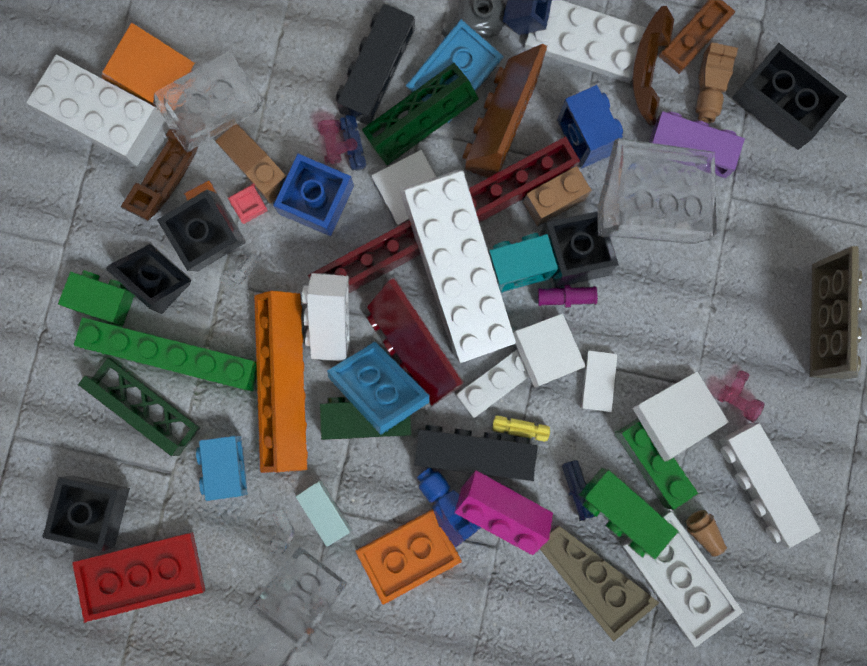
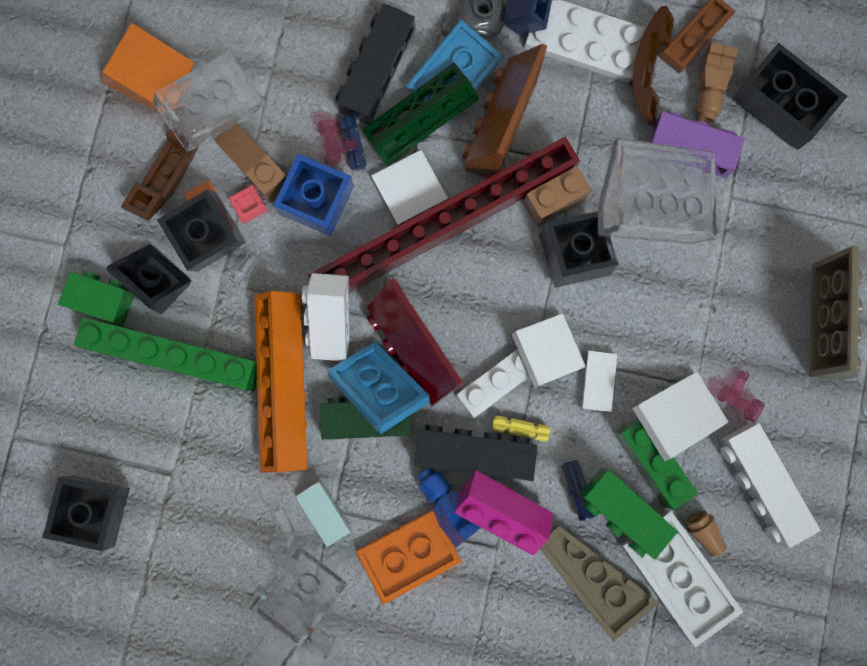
white brick [26,54,165,167] -> none
red plate [72,532,206,623] -> none
dark green fence [78,358,201,456] -> none
dark azure brick [196,436,248,501] -> none
white brick [400,170,516,363] -> none
teal brick [489,233,558,293] -> none
magenta pin [538,285,598,308] -> none
blue brick [557,85,623,169] -> none

